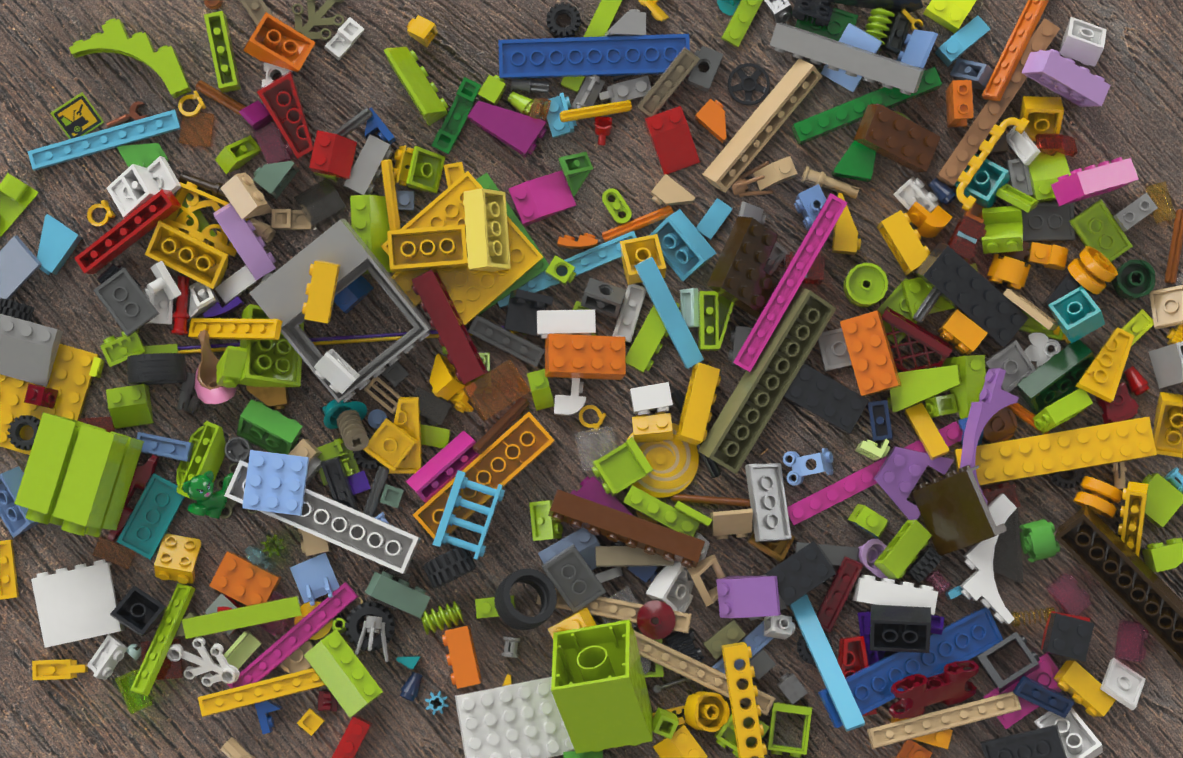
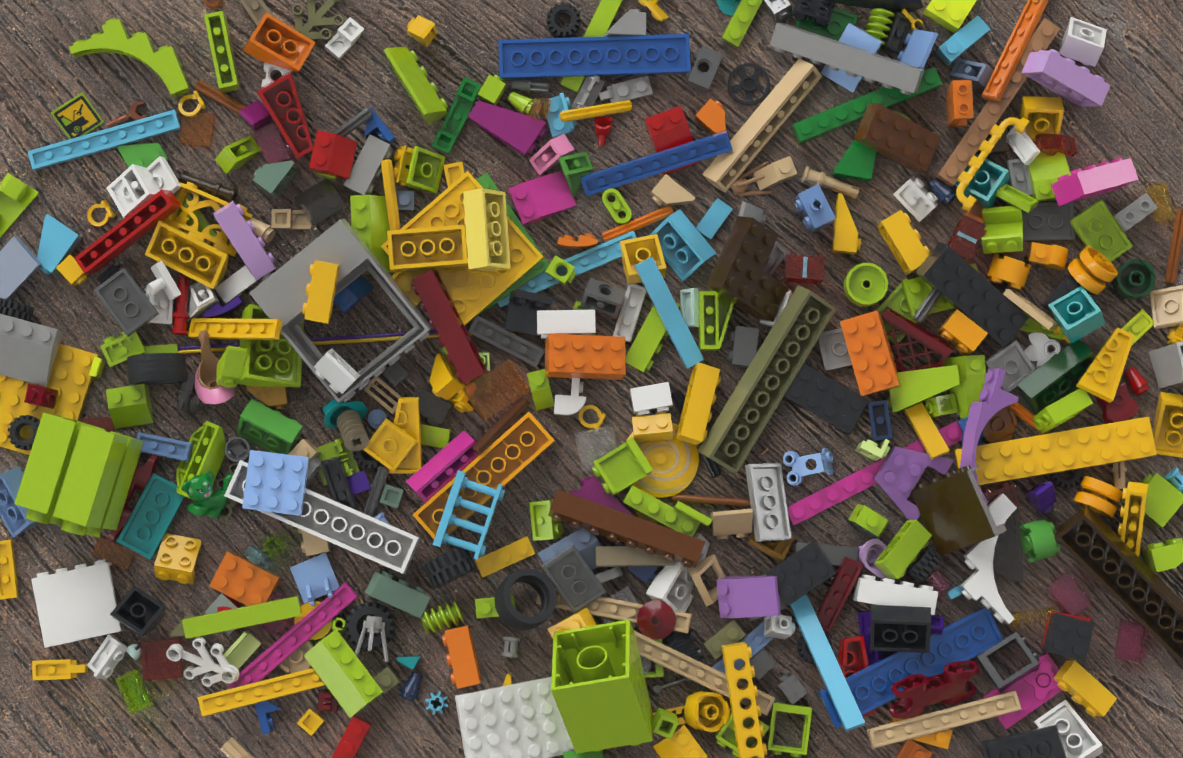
lime tile [130,583,196,697] -> none
tan slope [221,172,272,219] -> none
dark tan tile [637,47,700,117] -> none
dark pink plate [733,193,847,372] -> none
light orange brick [907,201,952,238] -> none
dark blue plate [1013,675,1075,718] -> none
white tile [1100,658,1146,710] -> none
none -> yellow brick [56,255,89,286]
none -> olive brick [373,666,402,694]
none -> yellow plate [475,536,535,578]
none -> bright pink slope [529,134,575,175]
none -> blue plate [580,131,733,196]
none -> dark purple slope [1024,481,1057,514]

